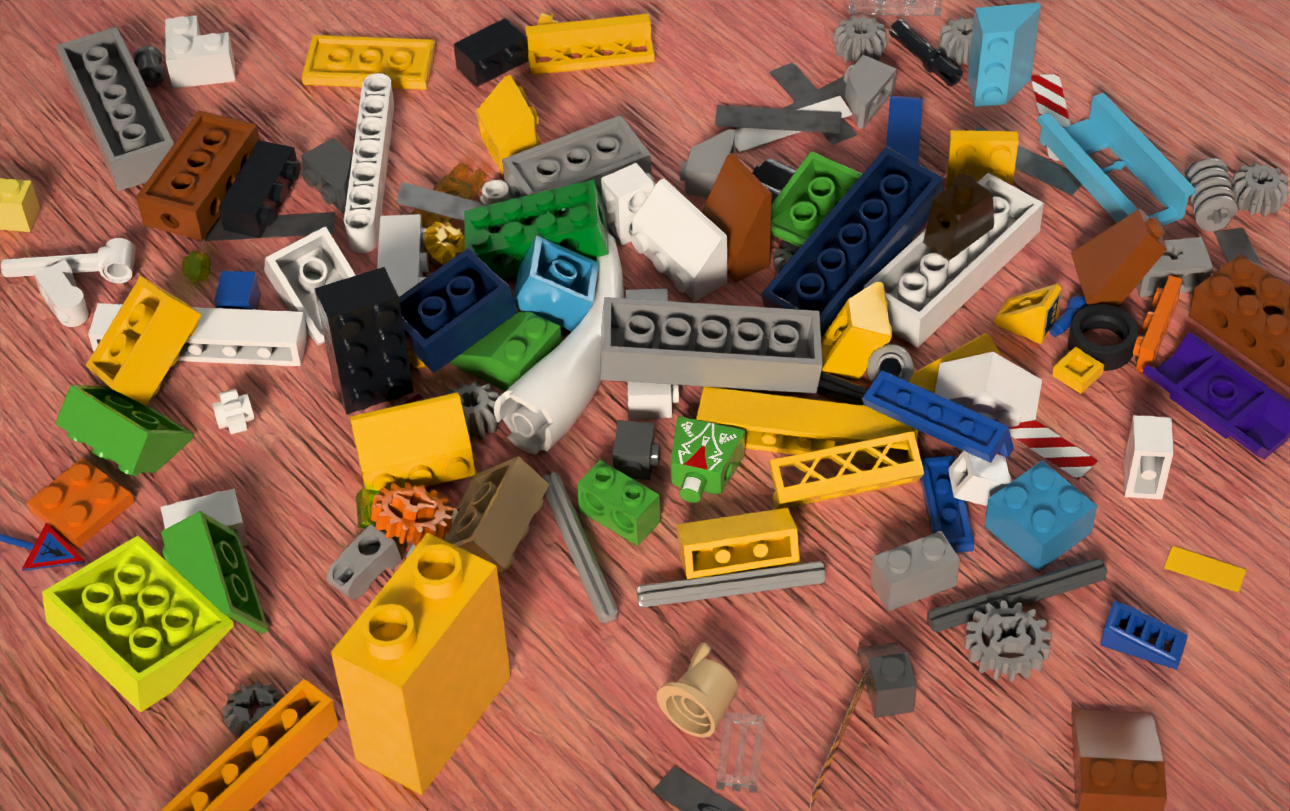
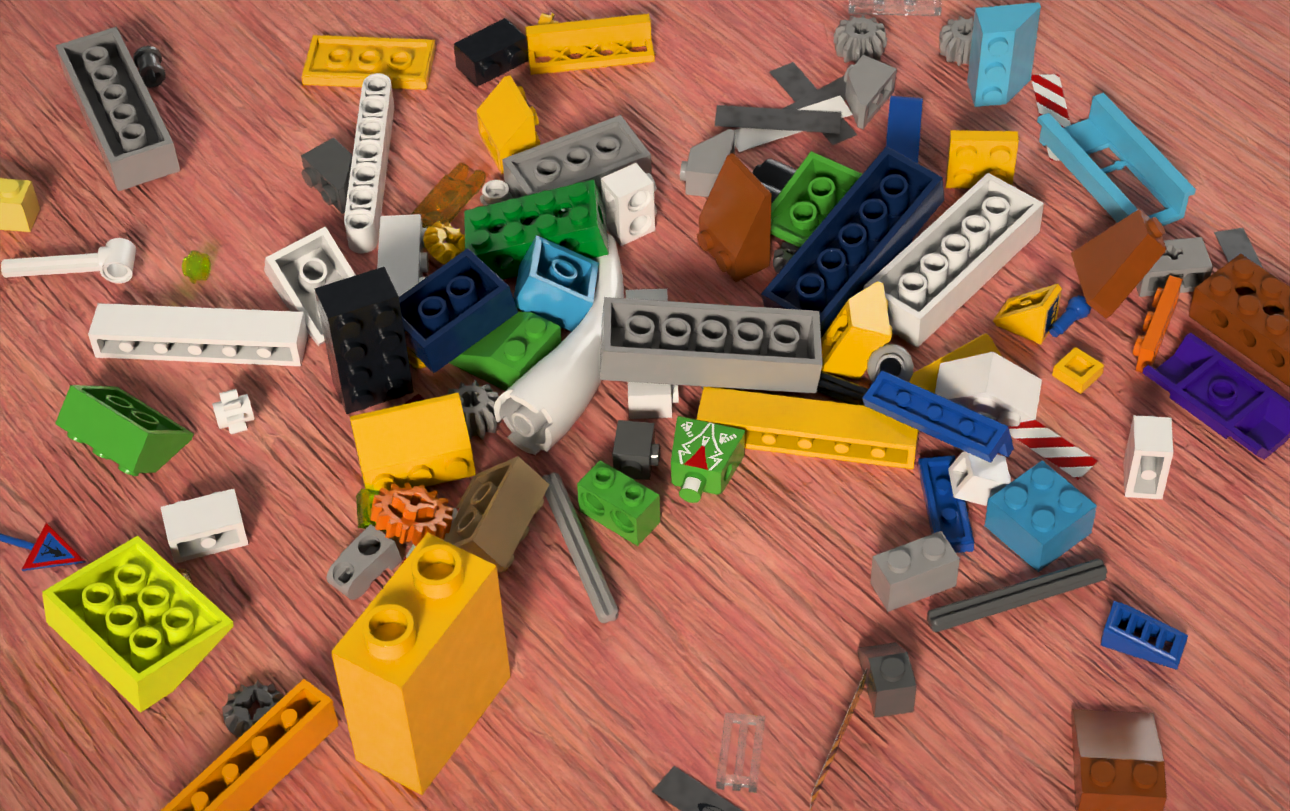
orange plate [27,457,134,548] -> none
white leg [34,260,89,327] -> none
yellow slope [86,275,202,406] -> none
dark orange brick [136,110,260,241] -> none
bright green slope [161,511,269,634] -> none
white brick [165,16,235,88] -> none
flat silver sticker [204,212,335,241] -> none
blue brick [214,271,261,310] -> none
black brick [218,140,301,238] -> none
flat silver sticker [397,182,487,221] -> none
white slope [631,178,727,302] -> none
light grey axle [637,561,826,607] -> none
tan hat [657,643,738,738] -> none
yellow brick [676,507,800,579] -> none
yellow fence [768,431,925,509] -> none
black pin [889,19,963,87] -> none
dark brown torso [923,173,994,261] -> none
light grey gear [964,601,1052,682] -> none
flat silver sticker [975,127,1082,196] -> none
black tyre [1068,304,1138,371] -> none
yellow sticker [1164,546,1247,593] -> none
light grey piece [1184,158,1238,231] -> none
light grey gear [1231,162,1289,218] -> none

